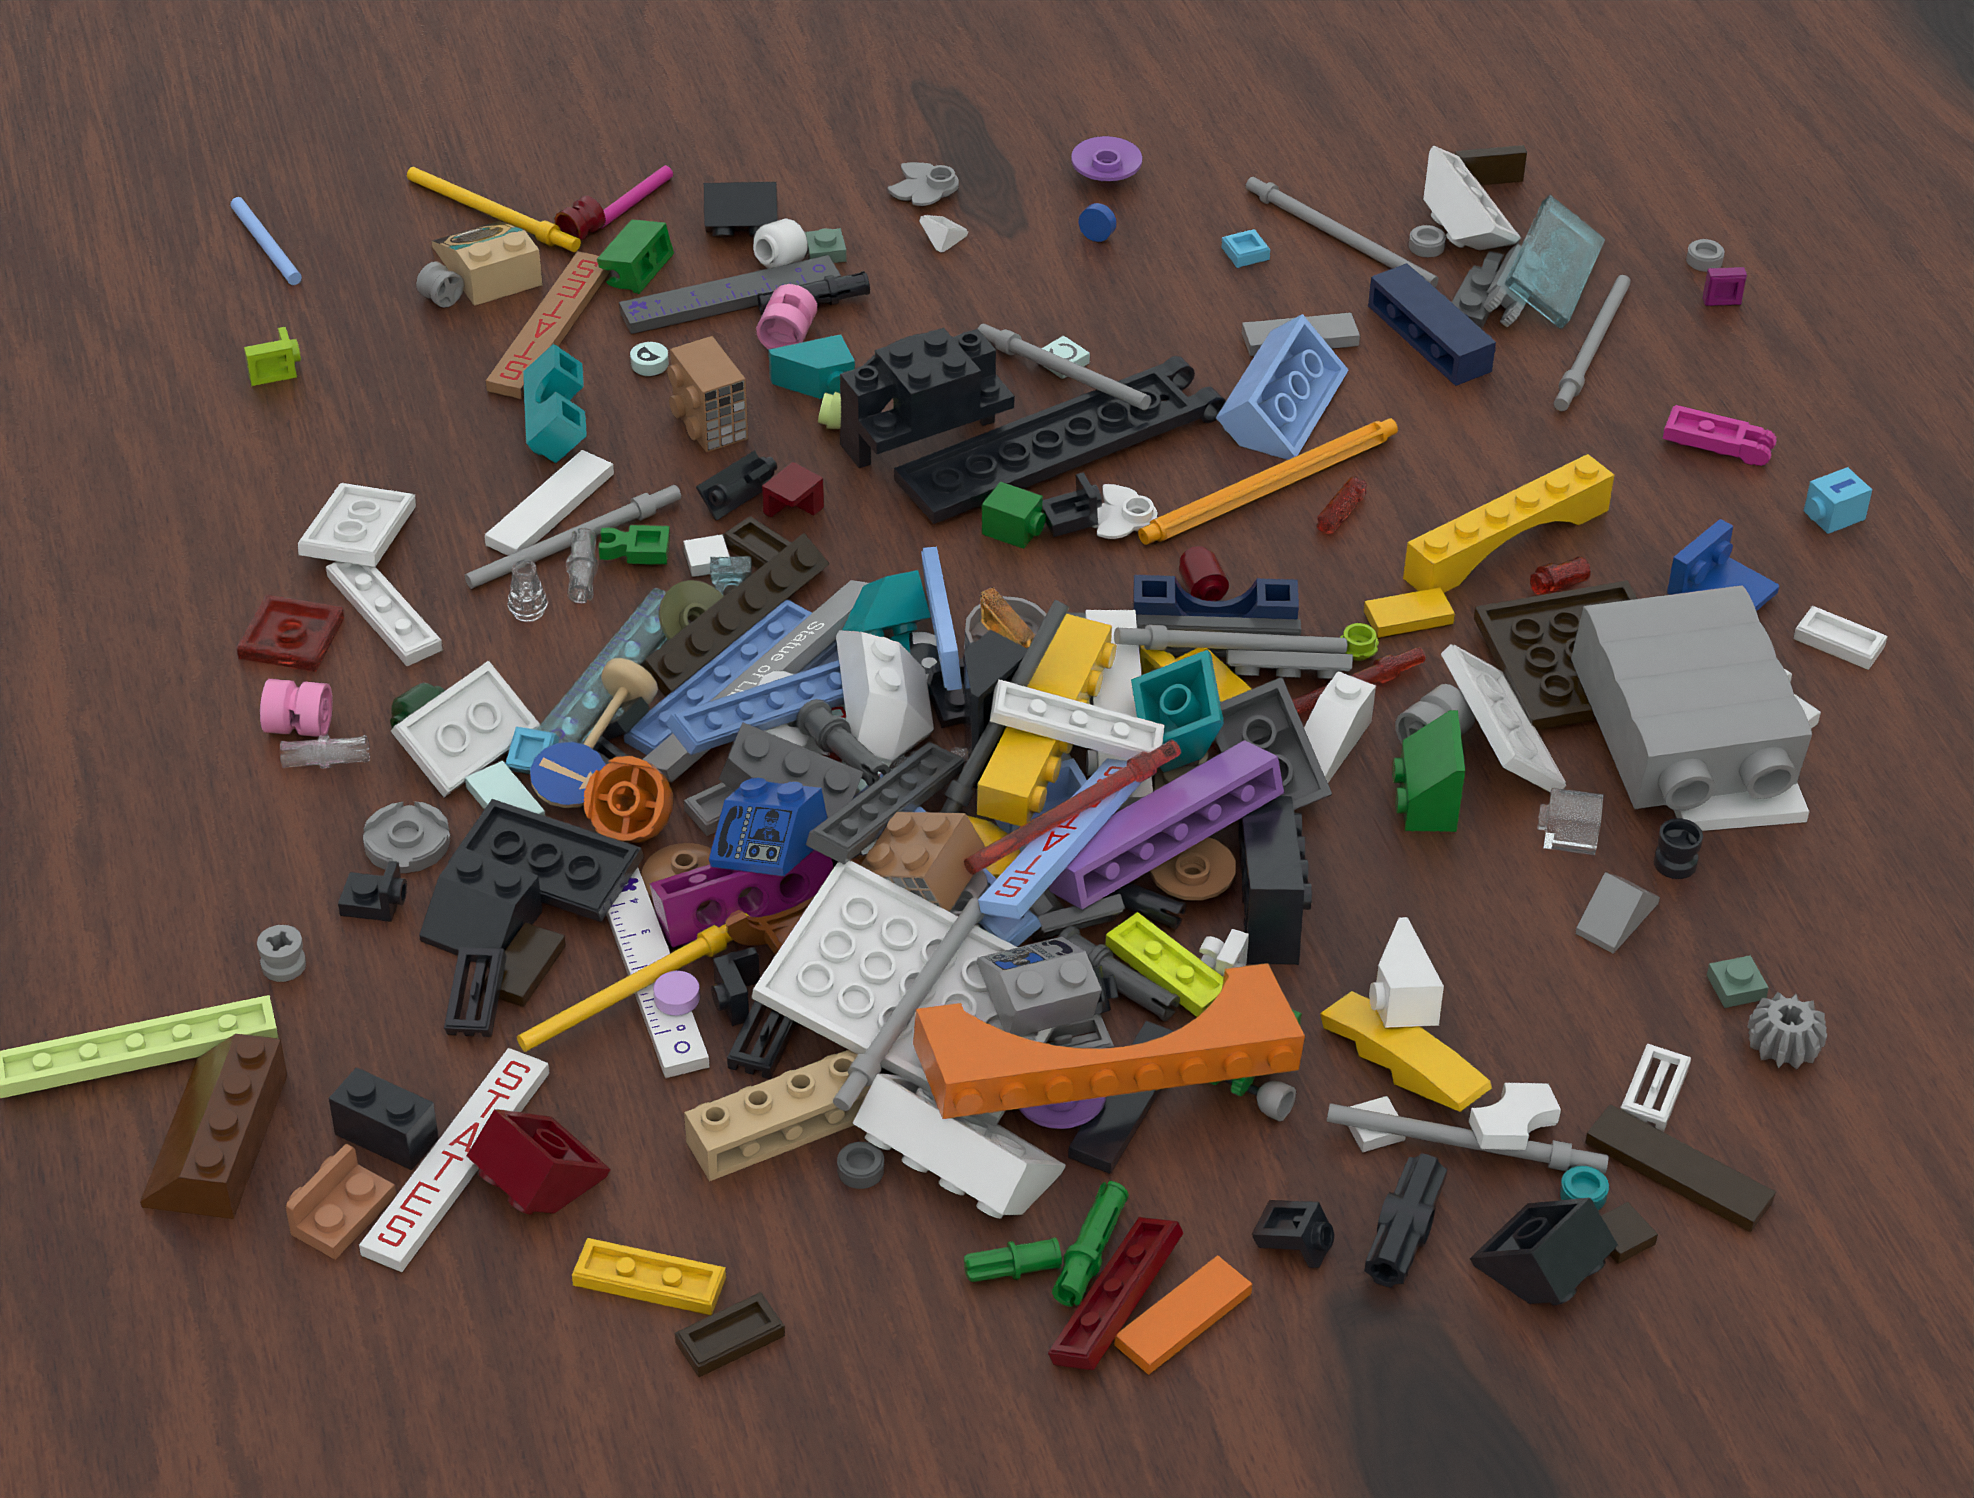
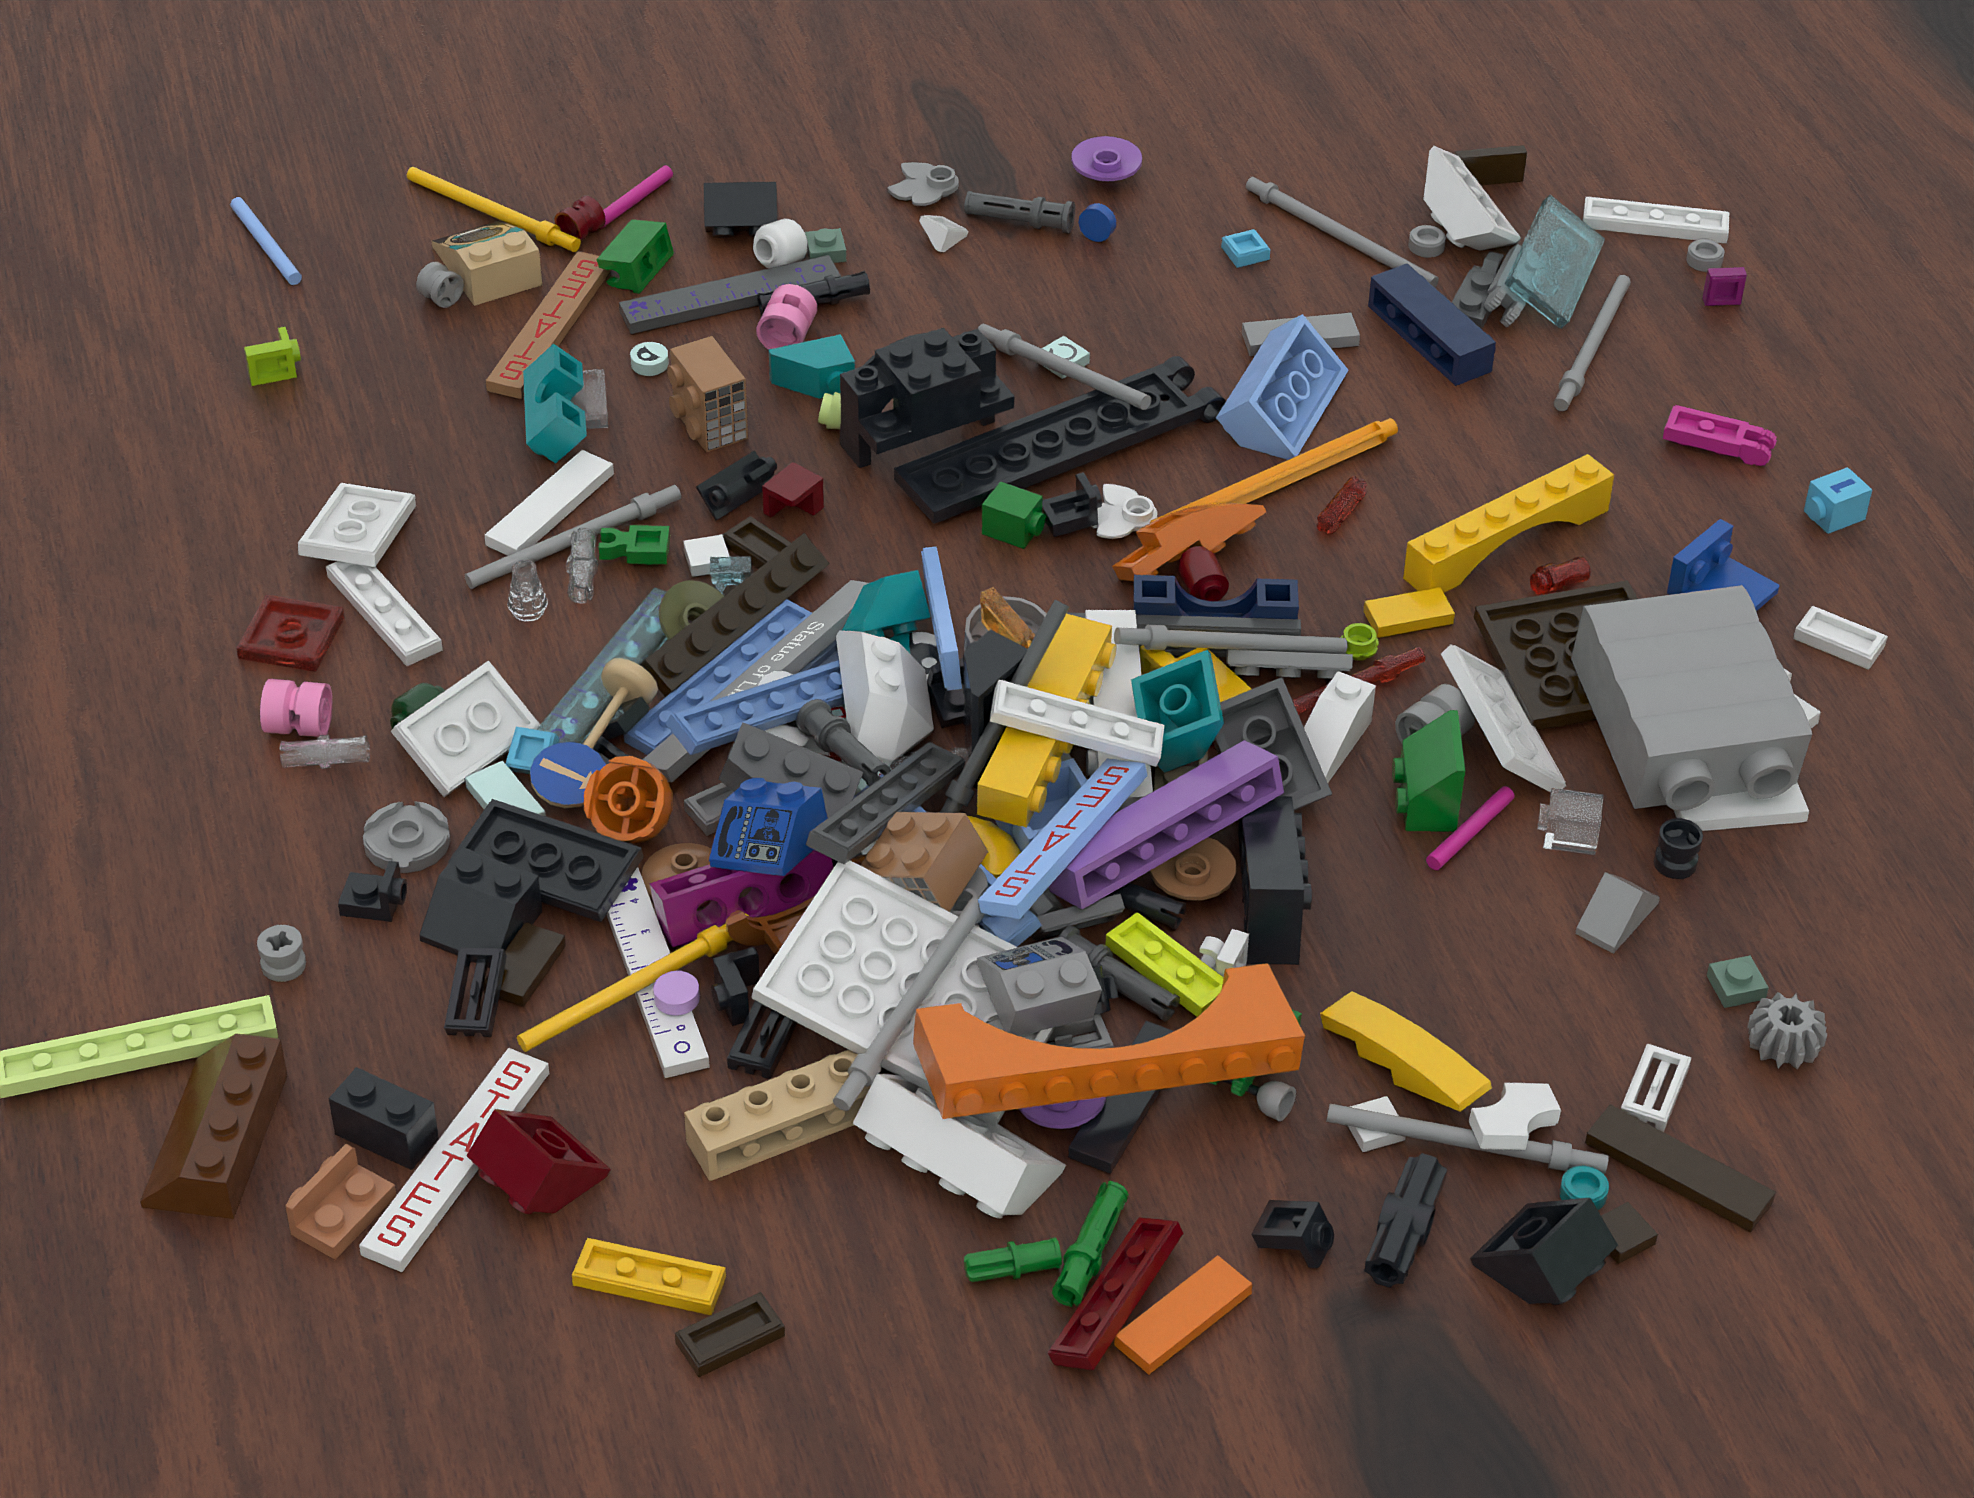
dark grey tile [837,1142,884,1189] -> none
clear red bar [964,740,1181,875] -> none
white slope [1369,917,1444,1028] -> none
none -> clear tile [570,369,609,429]
none -> dark grey pin [964,191,1076,234]
none -> orange slope [1112,503,1266,581]
none -> dark pink bar [1426,786,1515,870]
none -> white tile [1582,197,1729,244]

